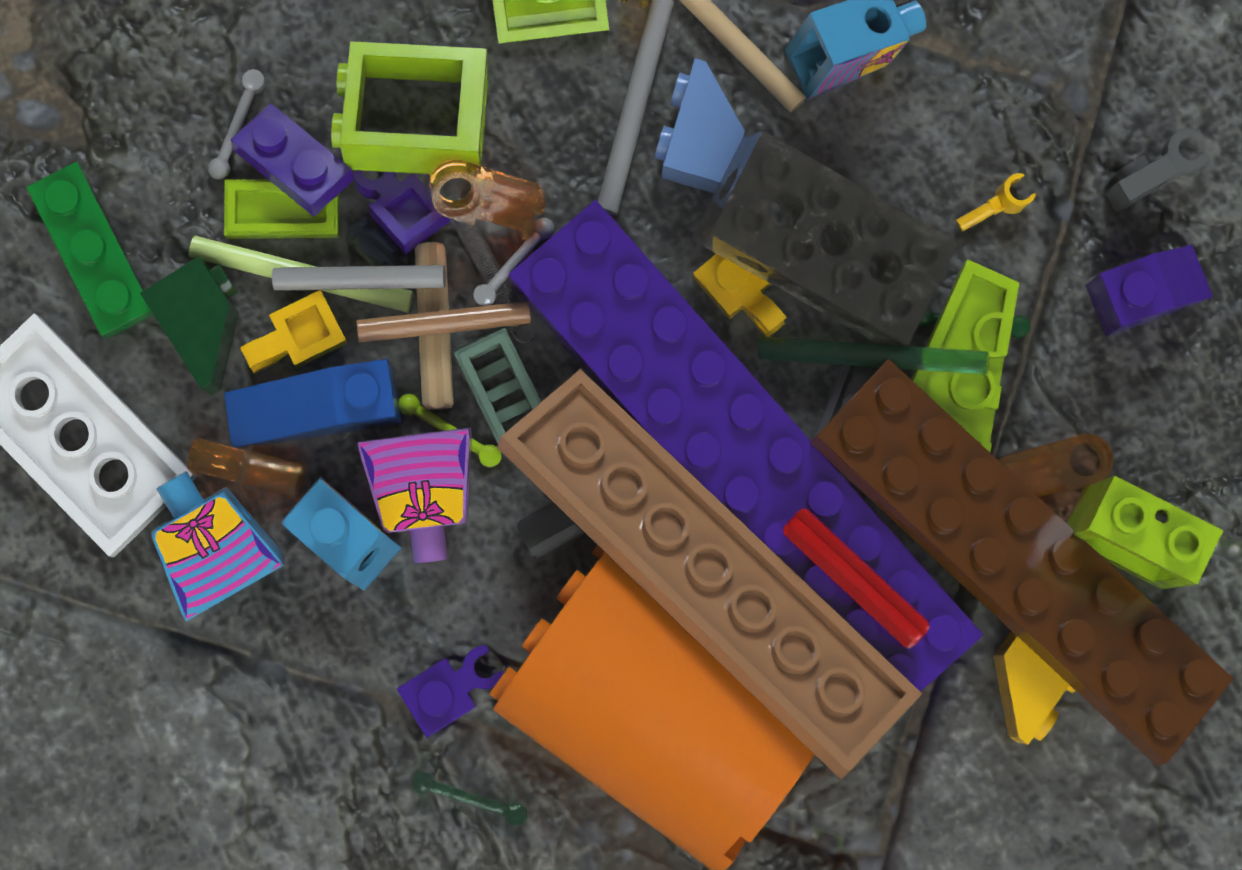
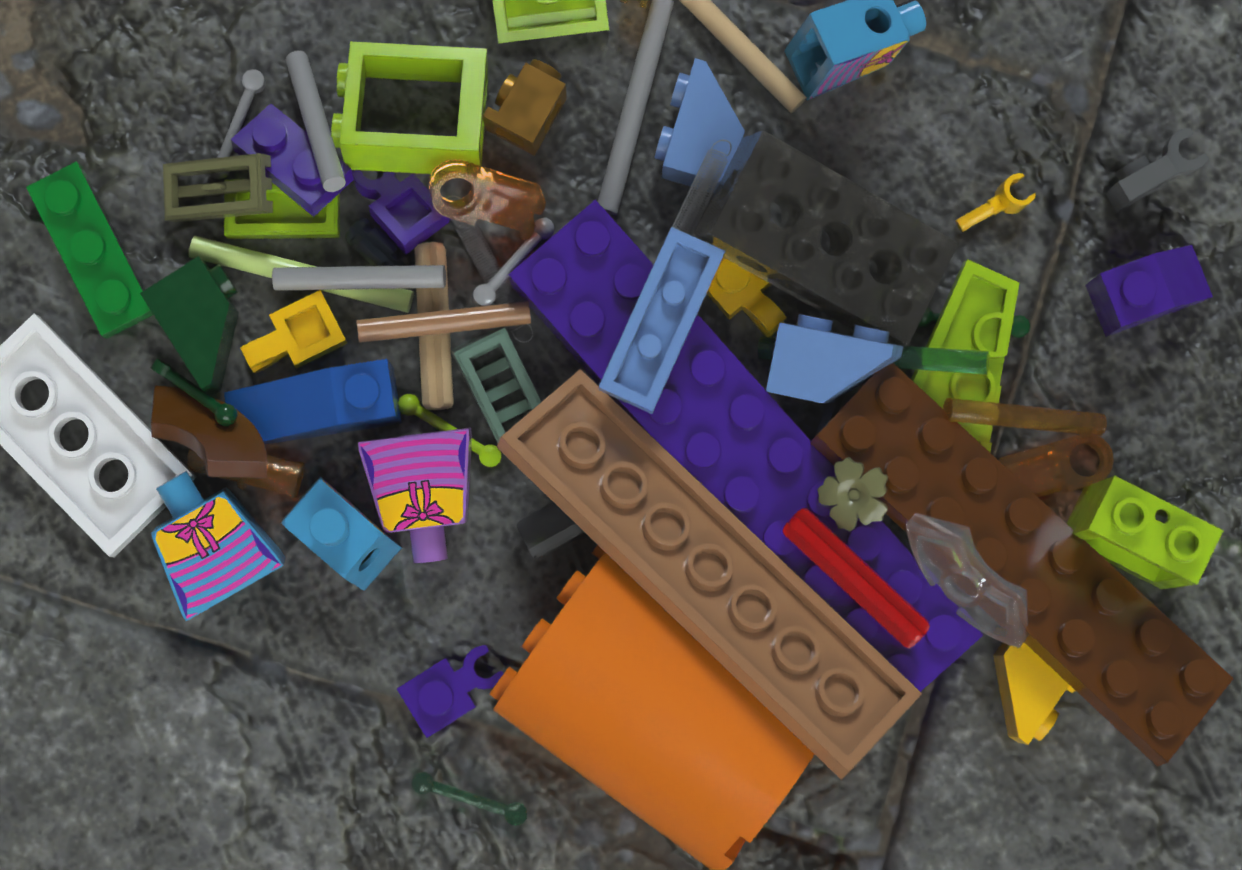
none -> dark green hinge [150,358,238,426]
none -> reddish brown tile [151,386,267,478]
none -> olive tile [163,153,273,222]
none -> light grey bar [286,51,346,192]
none -> pearl gold brick [483,59,567,156]
none -> medium blue plate [598,227,725,414]
none -> light grey piece [672,140,732,236]
none -> medium blue slope [766,314,903,403]
none -> olive plant [817,457,889,531]
none -> clear tile [906,513,1028,648]
none -> clear orange bar [943,398,1107,436]

